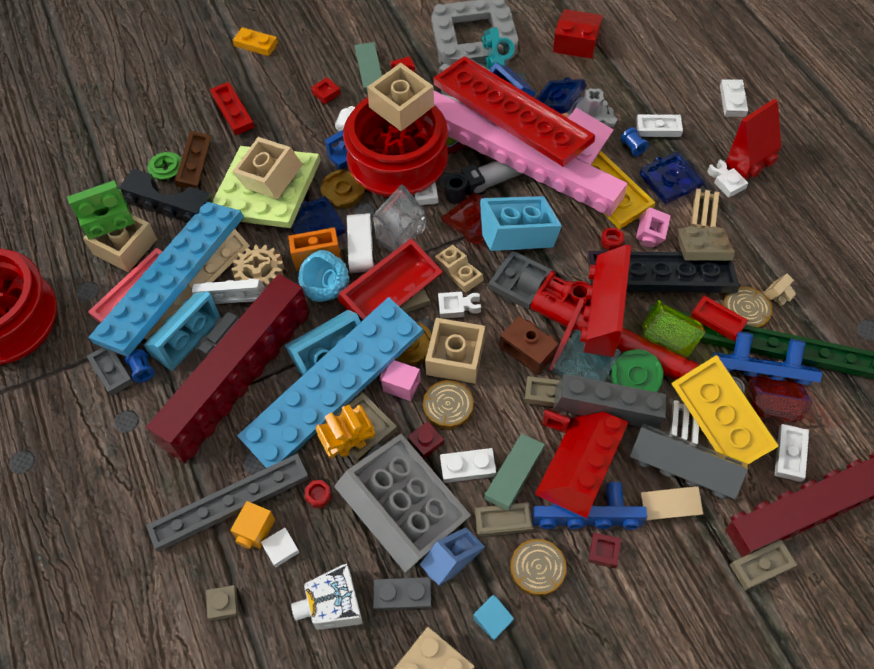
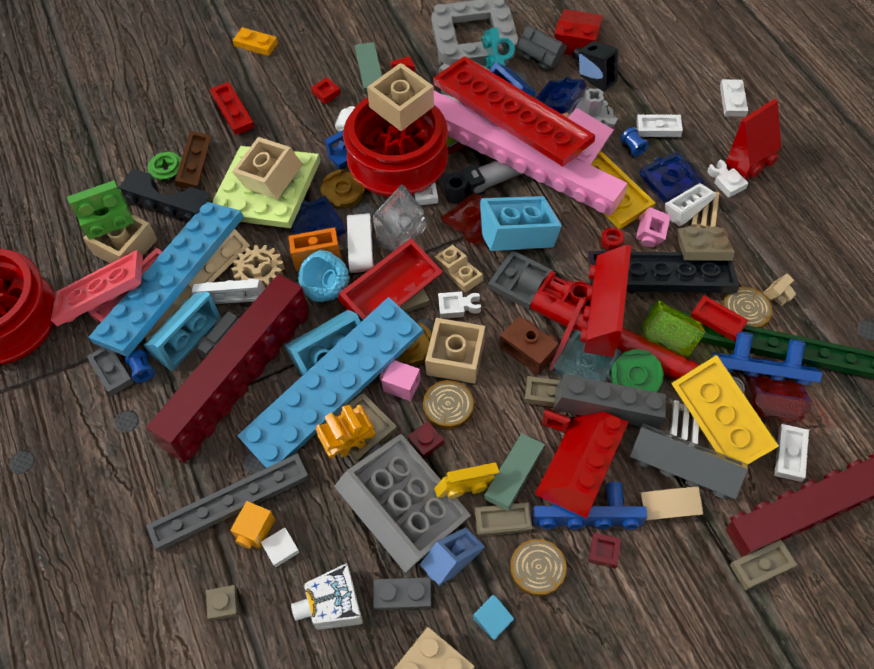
red tile [305,480,331,508] -> none
white plate [440,448,496,483] -> none
none -> coral plate [51,250,143,326]
none -> yellow plate [434,462,500,499]
none -> dark grey brick [517,26,567,70]
none -> black torso [573,41,618,92]
none -> white slope [665,183,716,226]

